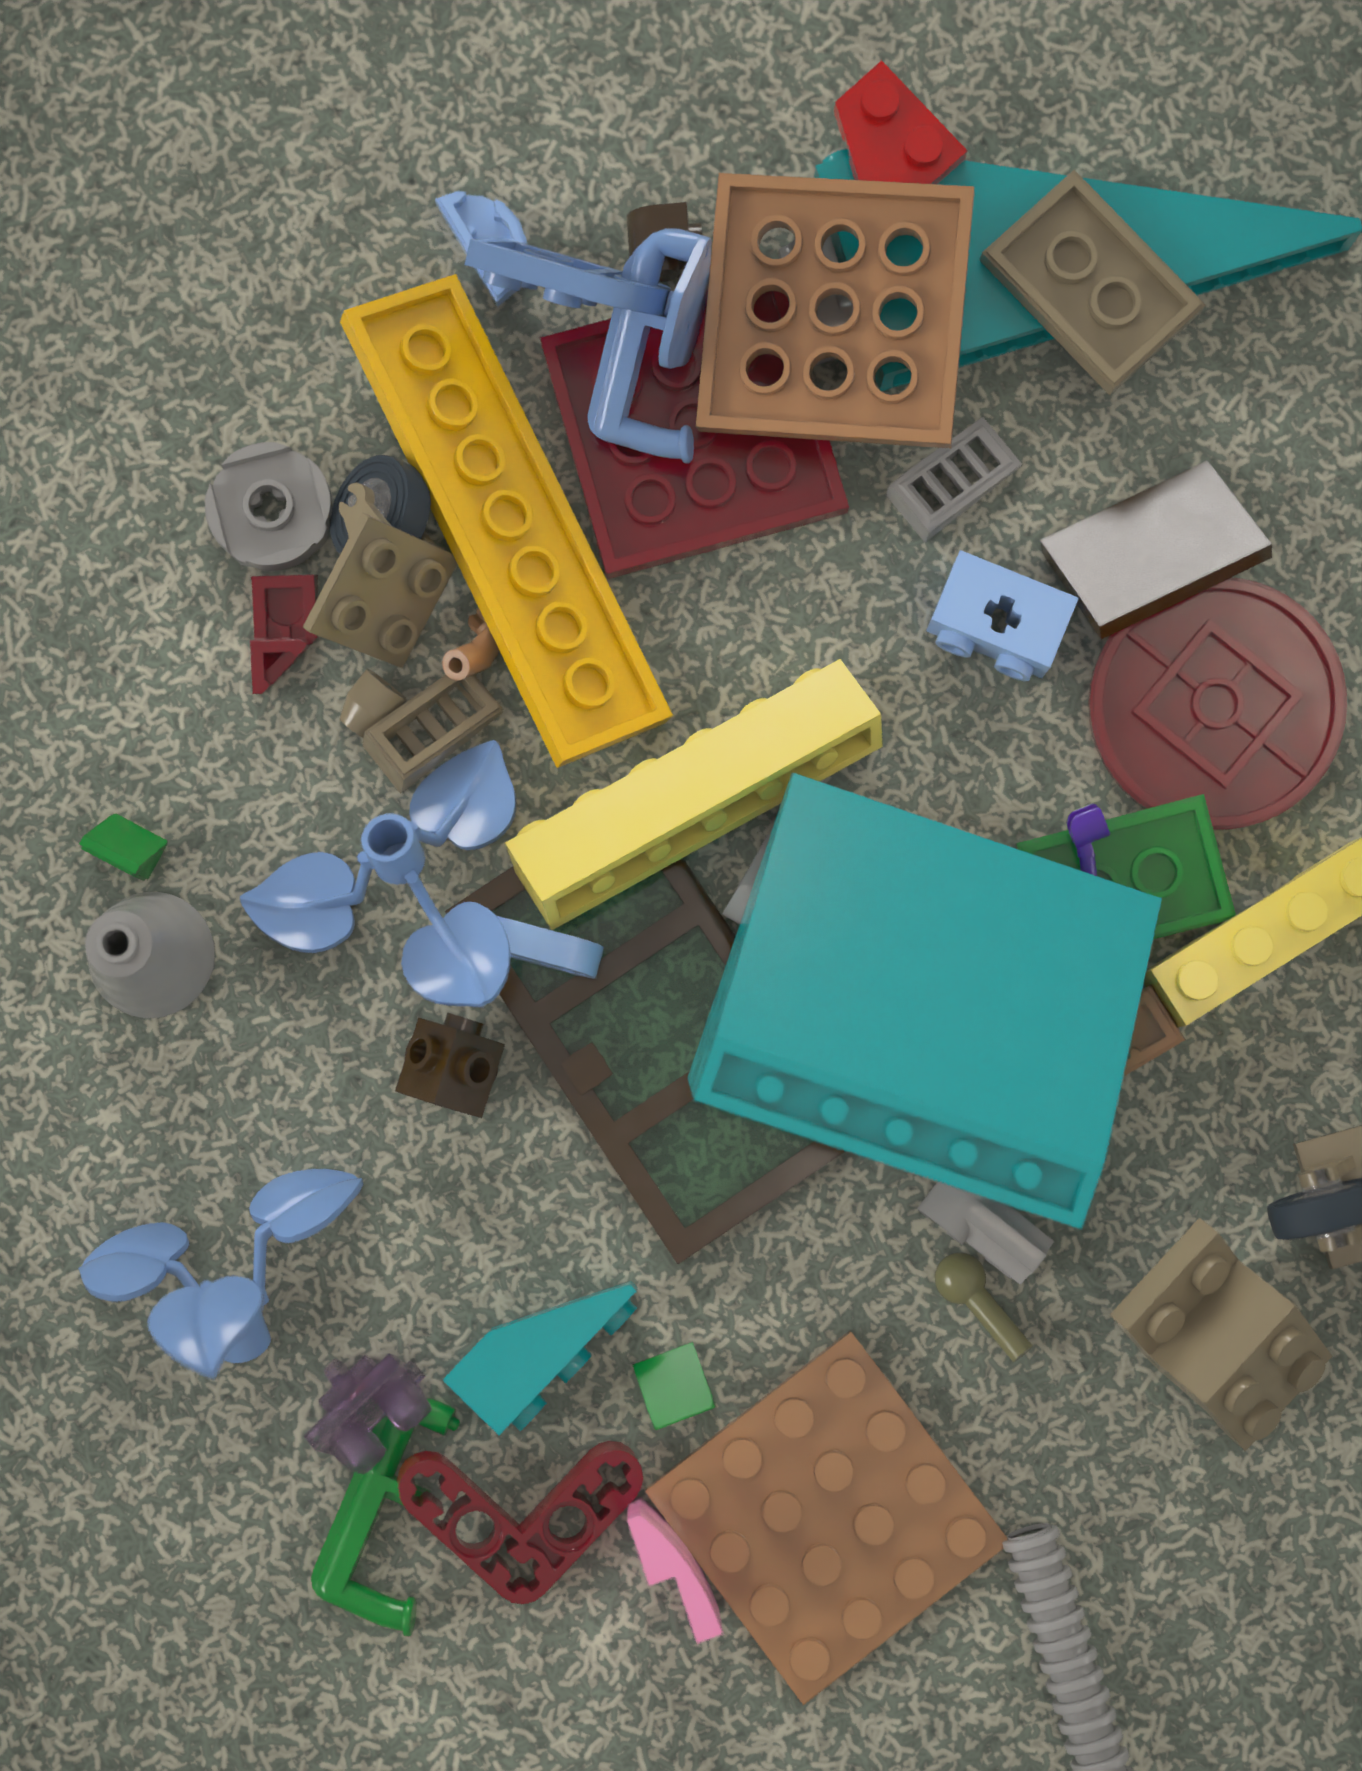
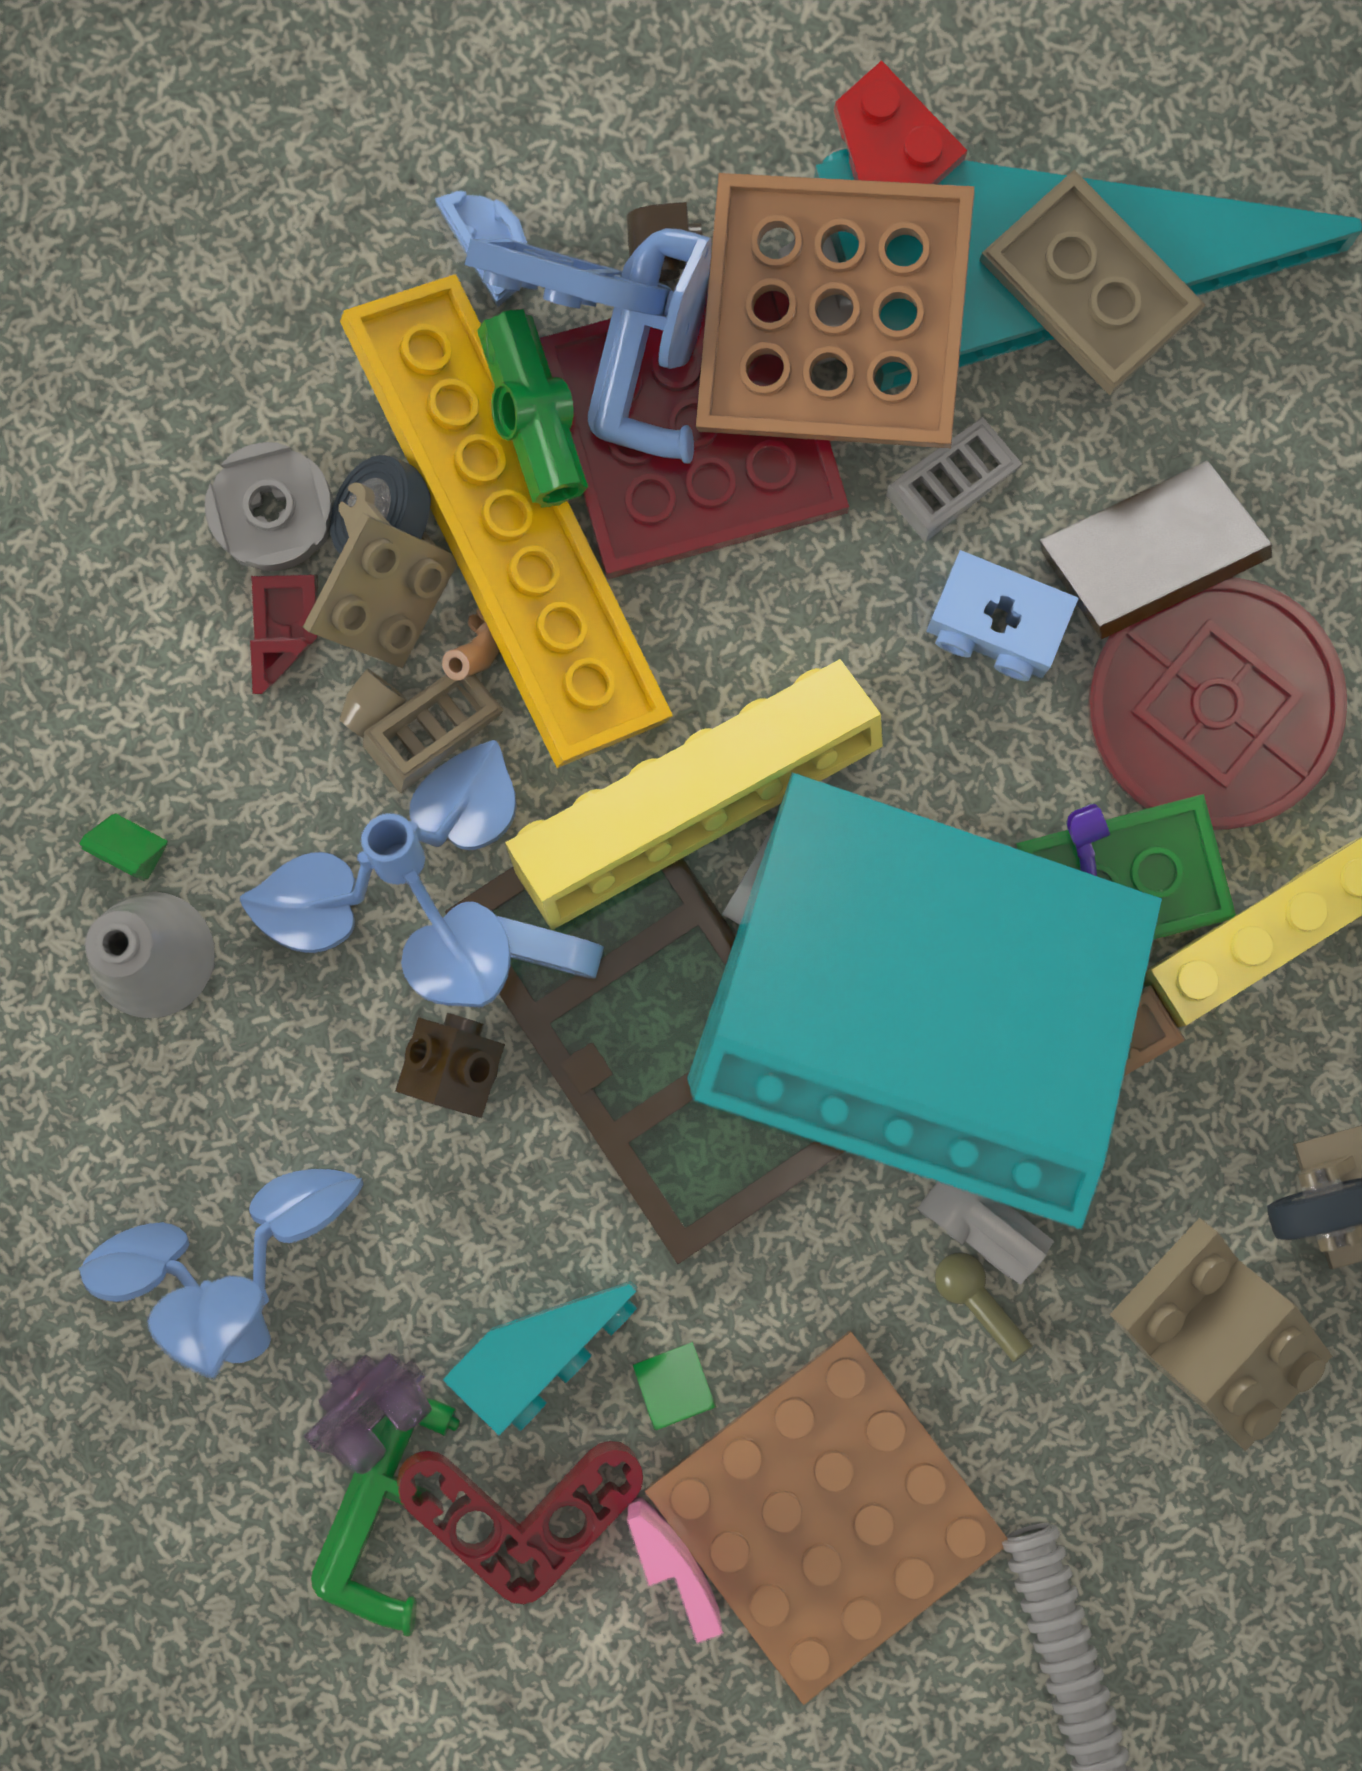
none -> green piece [477,309,588,508]

